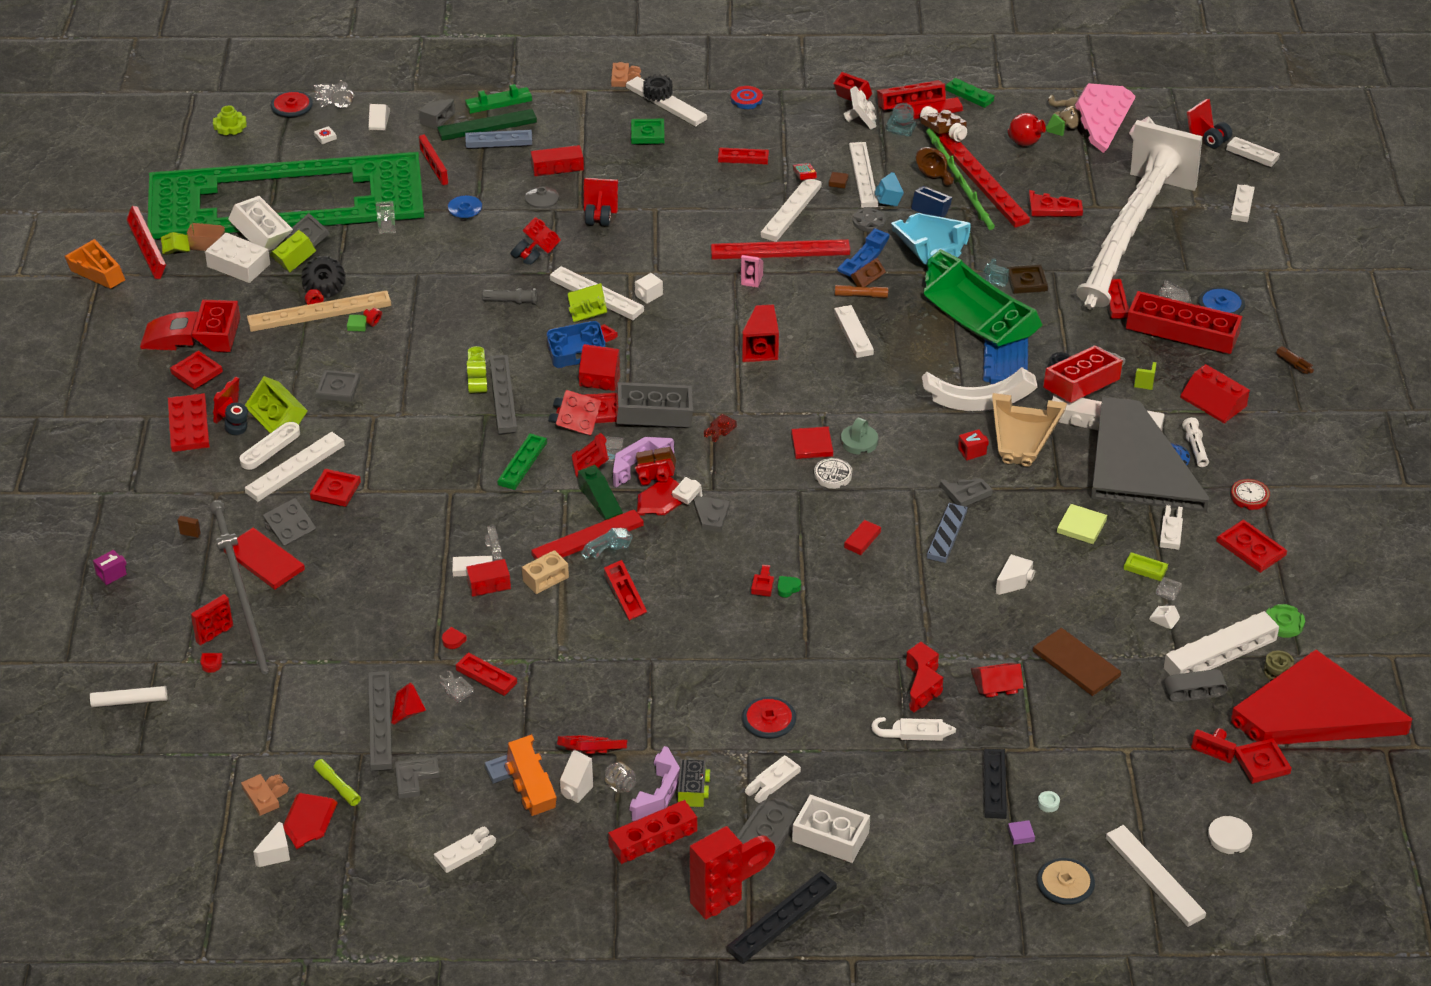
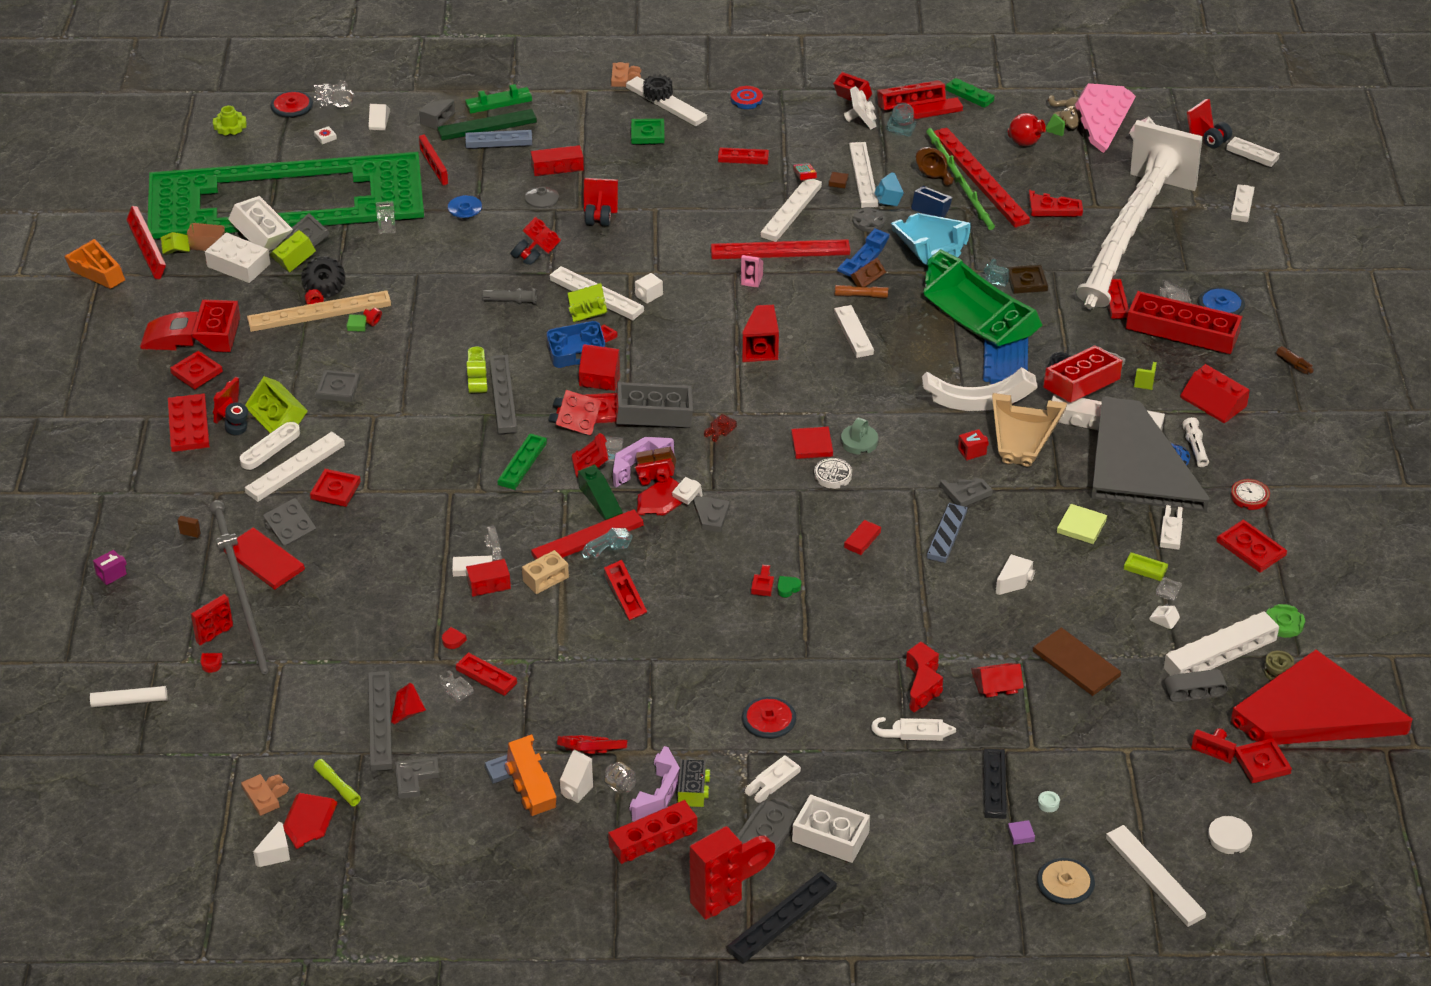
white hinge [434,826,496,873] -> none
reddish brown plate [920,106,967,141] -> none

